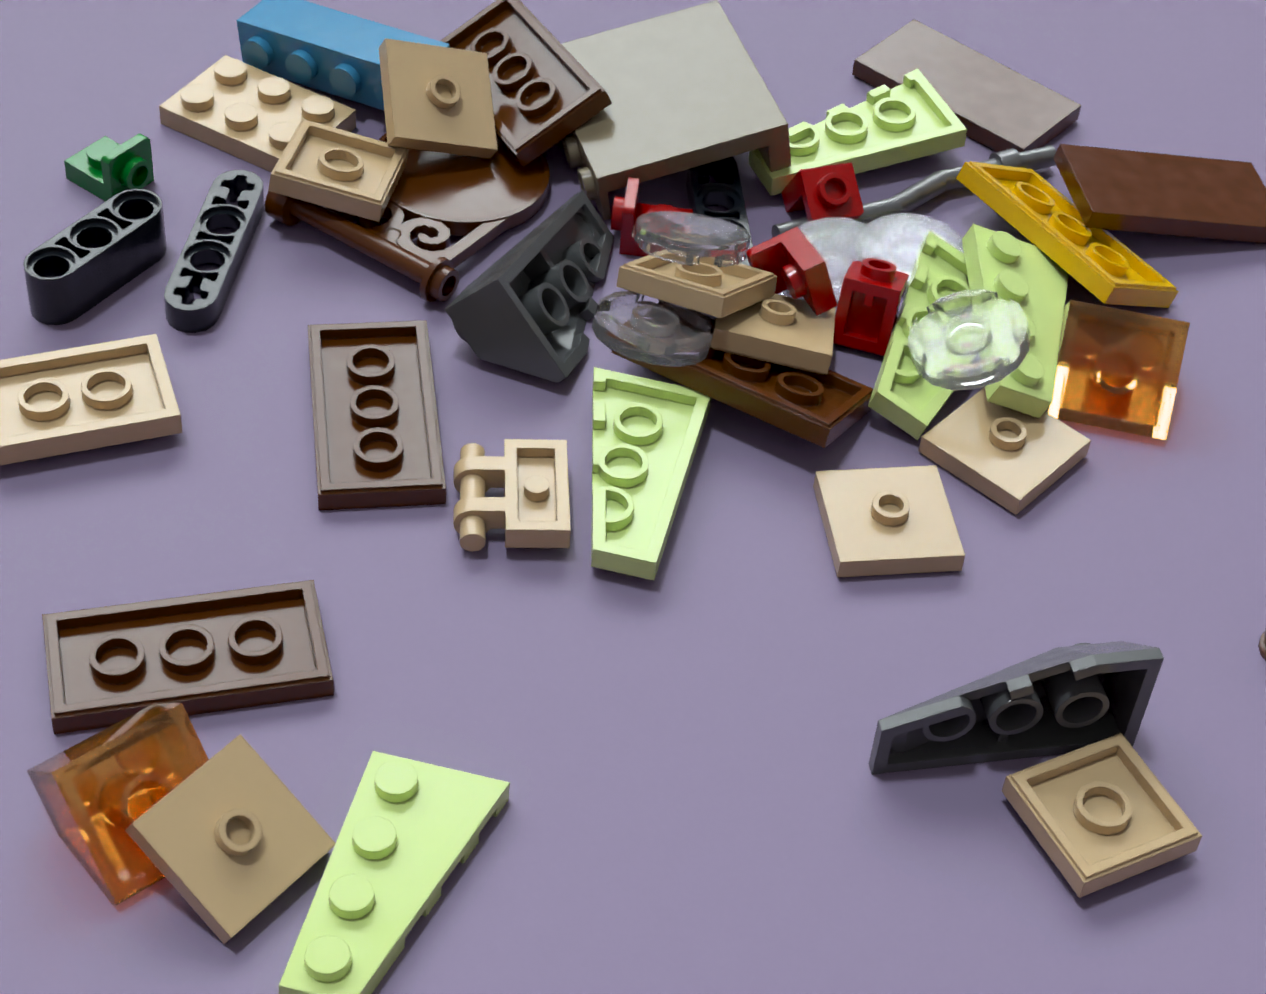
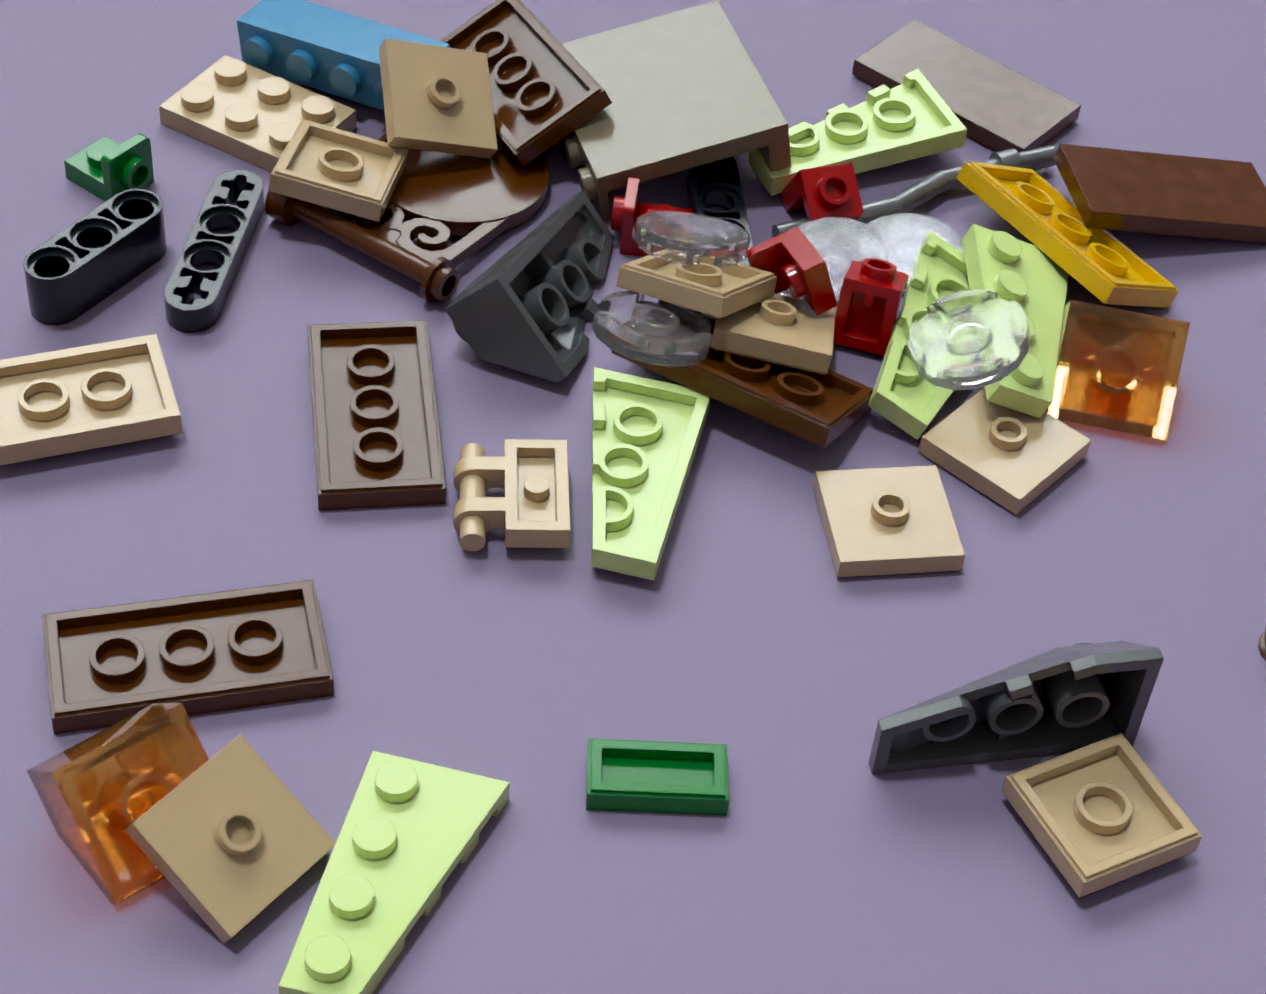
none -> green tile [586,738,729,815]

